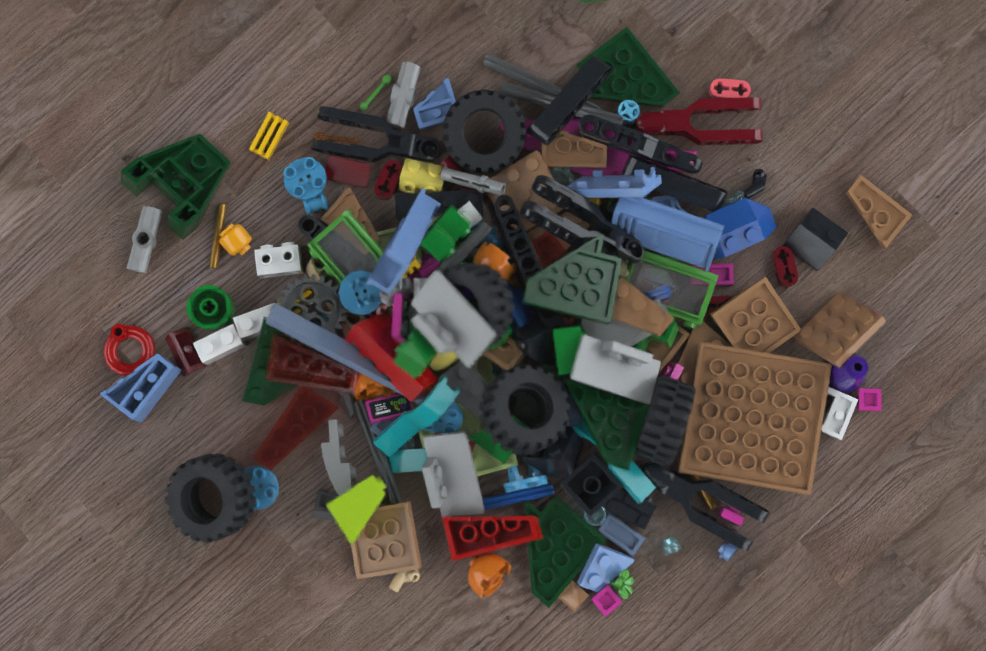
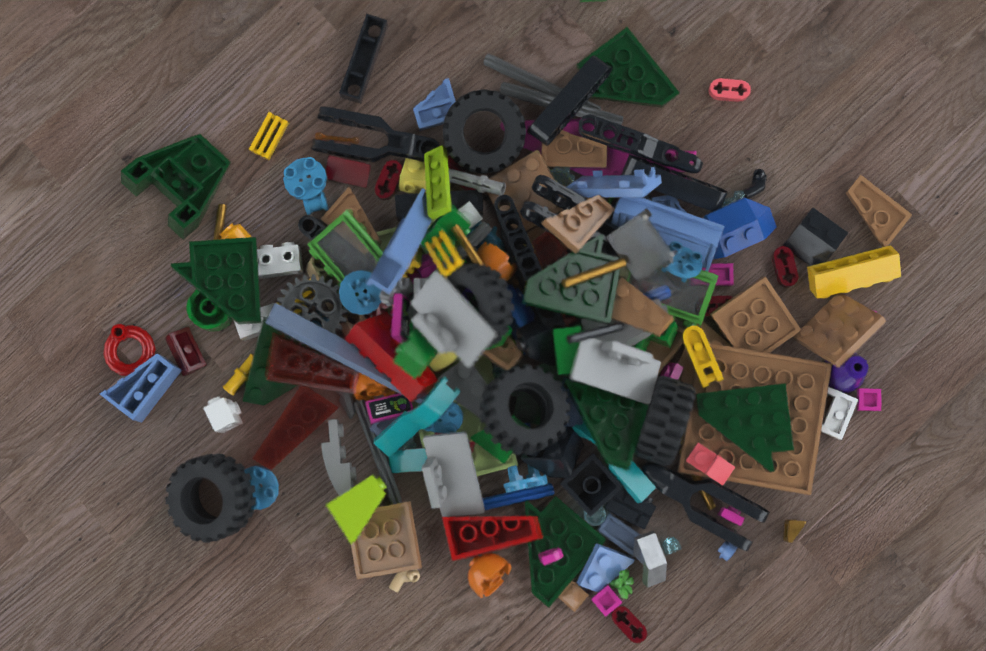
light grey piece [126,206,163,274] -> none
white brick [193,324,247,365] -> none
dark grey slope [313,491,339,521] -> none
bright green hinge [360,75,391,111] -> none
light grey piece [386,62,420,129] -> none
medium azure wheel [617,100,639,125] -> none
dark red piece [634,97,763,145] -> none
none -> dark green wing [171,237,262,325]
none -> white brick [203,396,243,433]
none -> yellow pin [223,353,253,396]
none -> black piece [339,14,388,104]
none -> lime plate [424,145,451,220]
none -> yellow tile [425,230,463,277]
none -> pearl gold bar [451,225,484,265]
none -> dark pink tile [538,547,563,565]
none -> medium nougat wing [542,195,615,254]
none -> pearl gold bar [562,258,626,288]
none -> black bar [566,322,624,344]
none -> clear smoke panel [606,208,678,281]
none -> dark red beam [611,605,647,643]
none -> flat silver slope [633,531,667,588]
none -> dark azure plate [659,241,703,283]
none -> yellow plate [682,325,724,388]
none -> coral slope [685,442,735,486]
none -> dark green wing [696,383,794,472]
none -> pearl gold slope [783,519,806,543]
none -> yellow brick [807,245,901,299]

